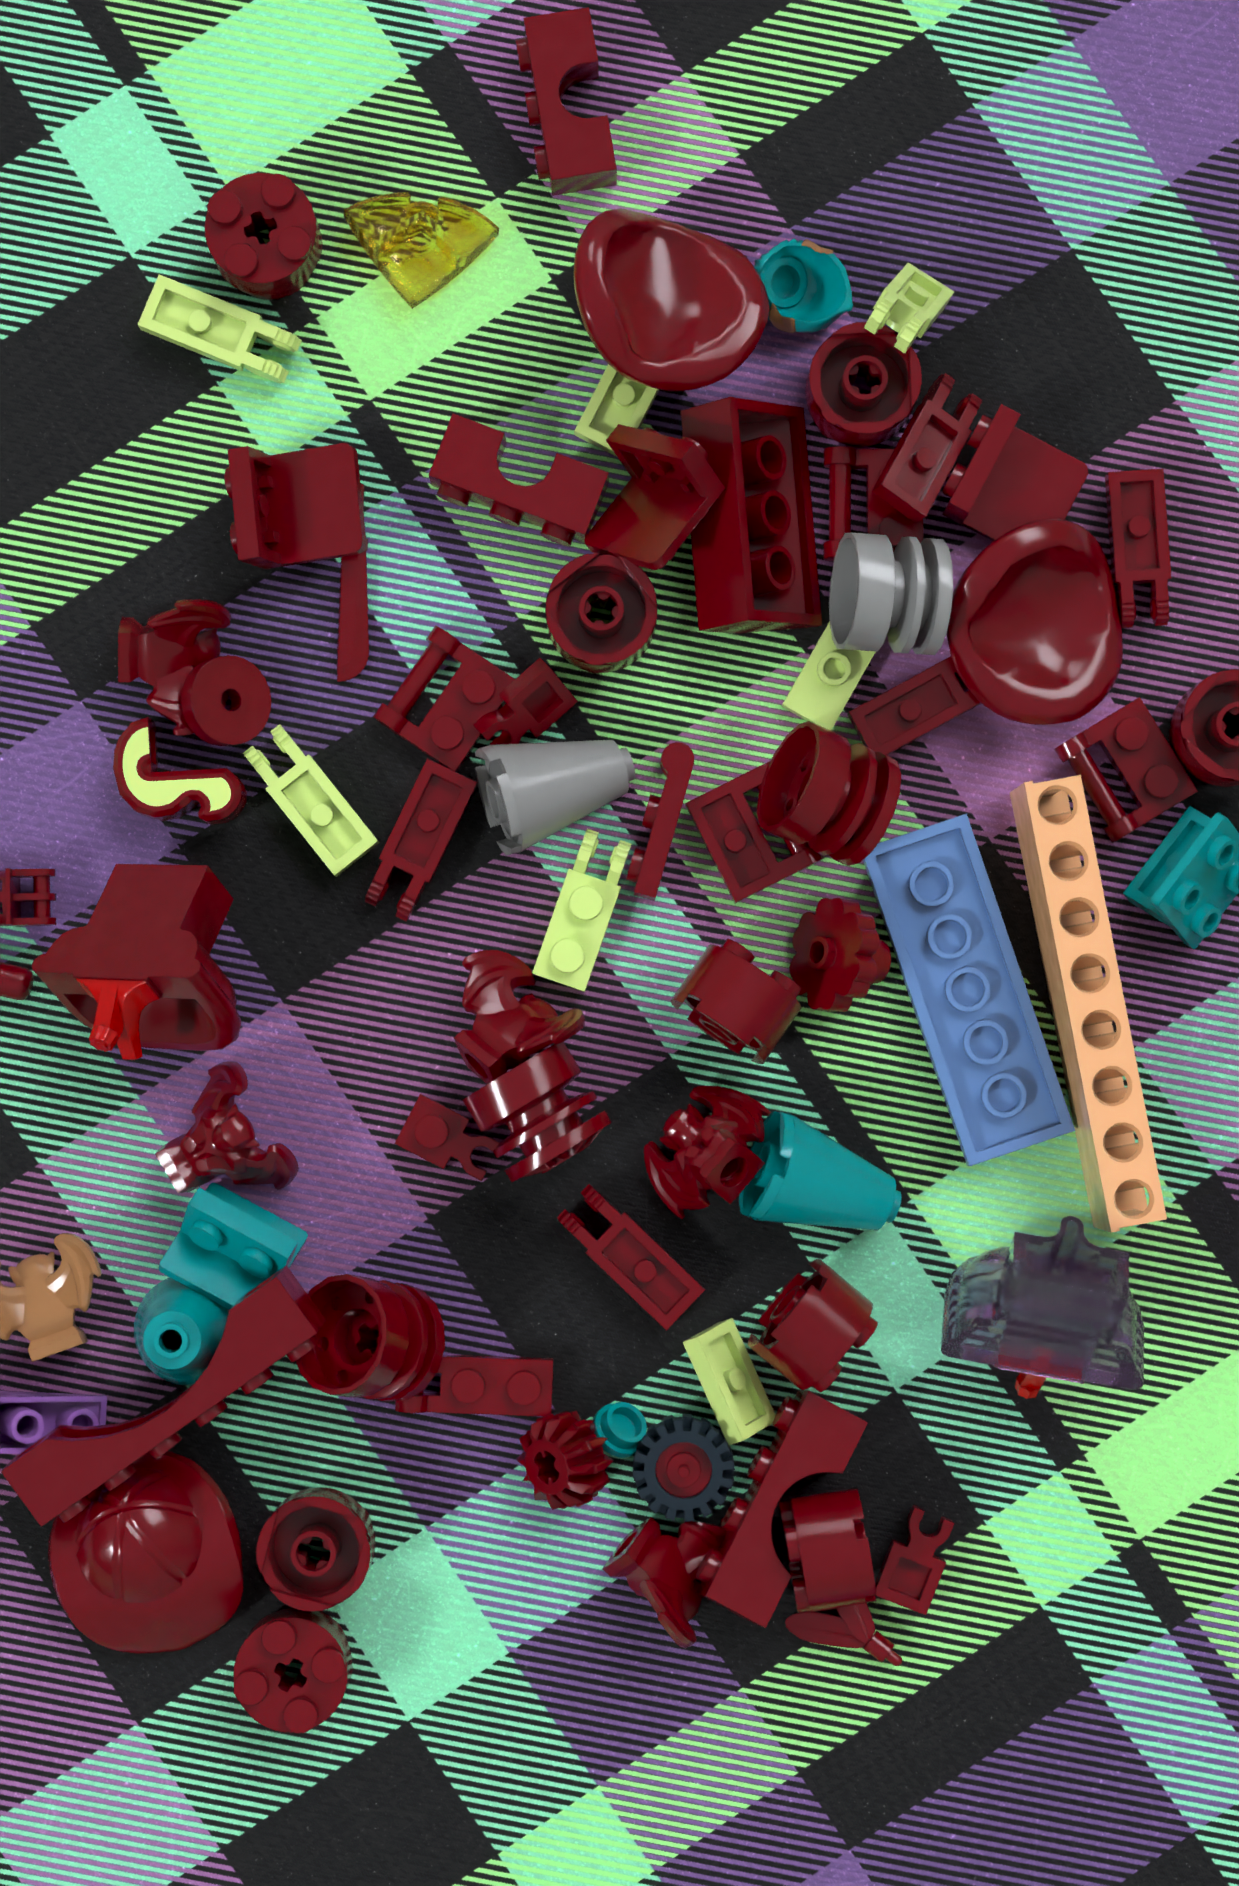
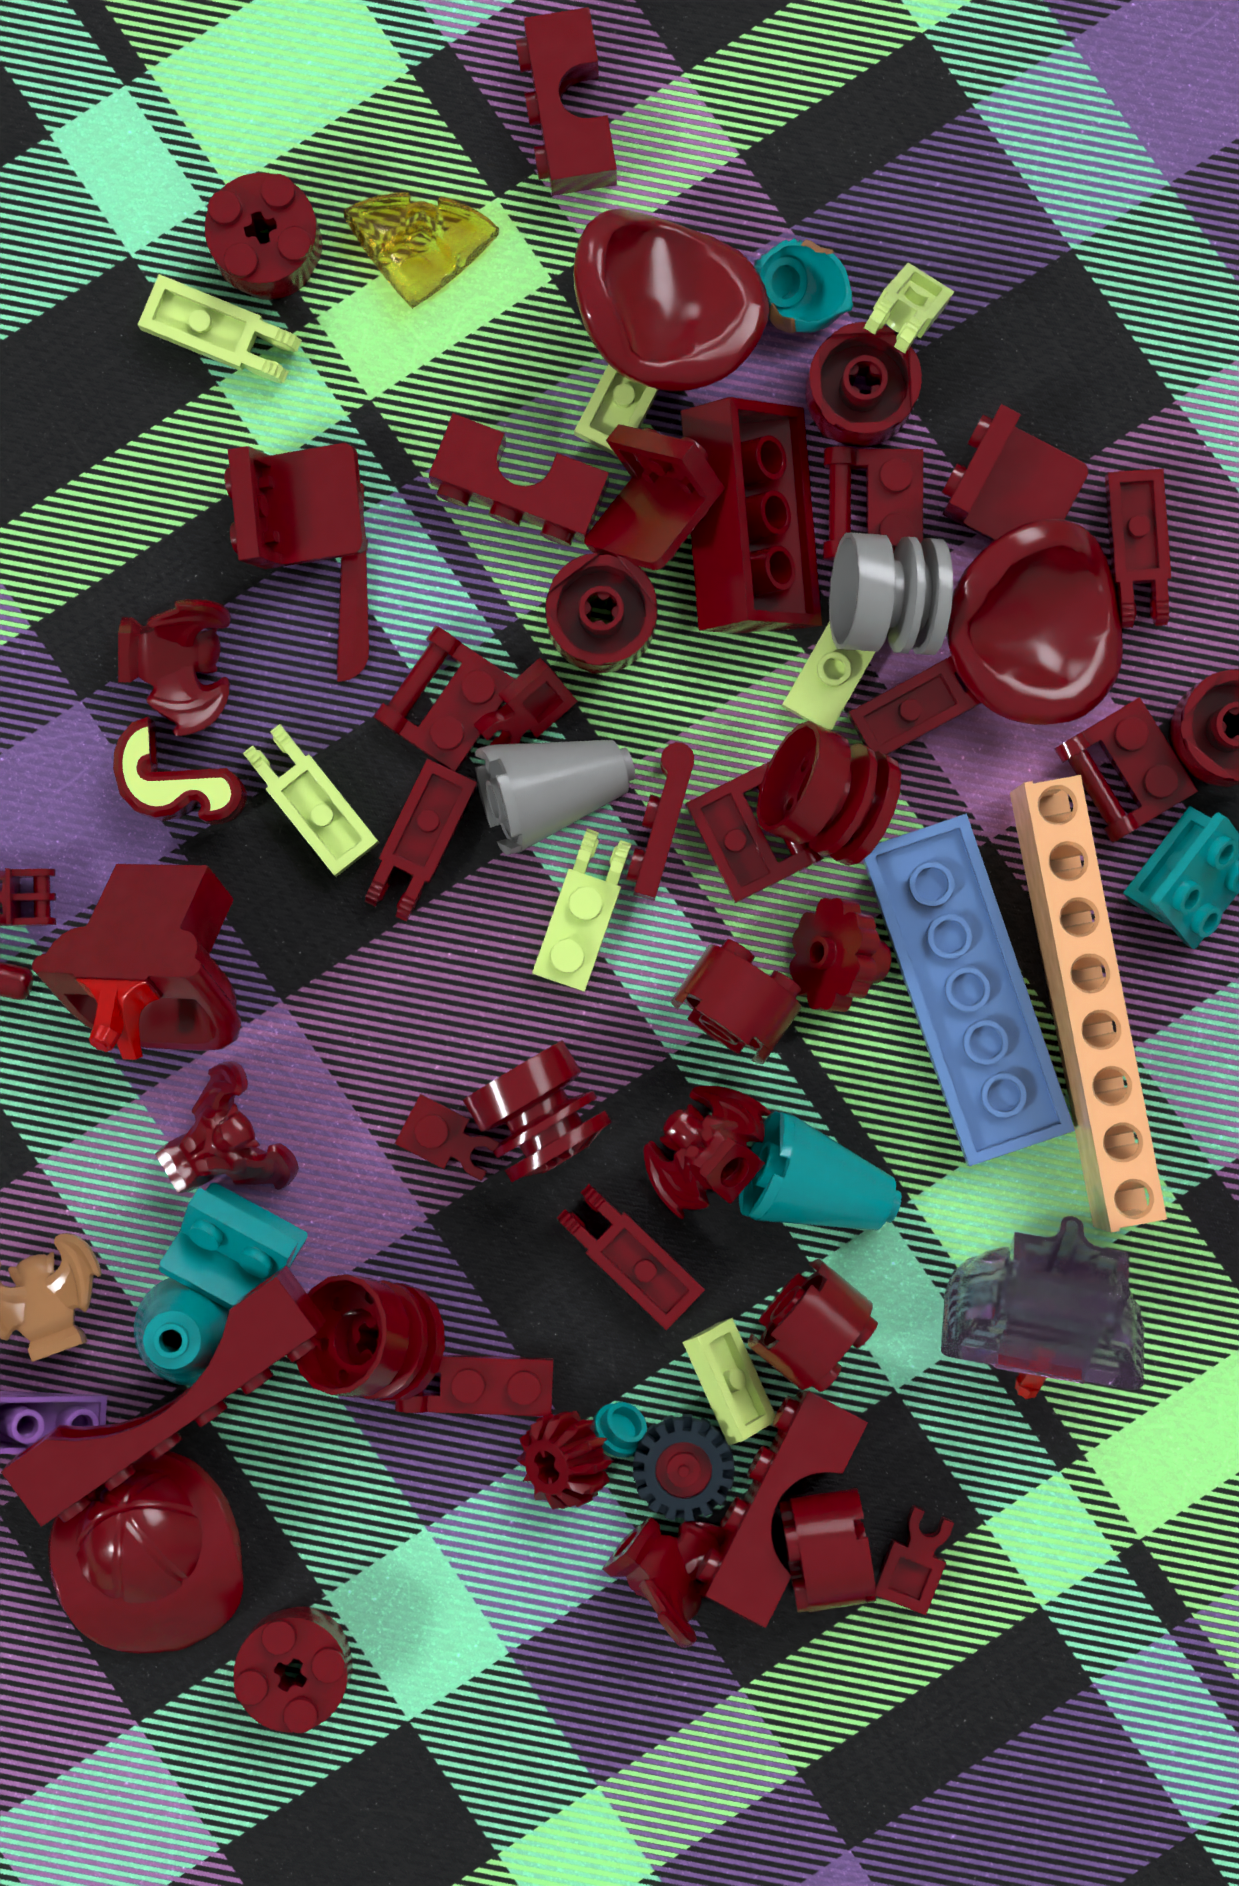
dark red piece [181,655,271,746] -> none
dark red brick [256,1487,376,1611] -> none
dark red animal [453,950,585,1084] -> none
dark red piece [785,1603,902,1666] -> none
dark red hinge [872,373,982,523] -> none

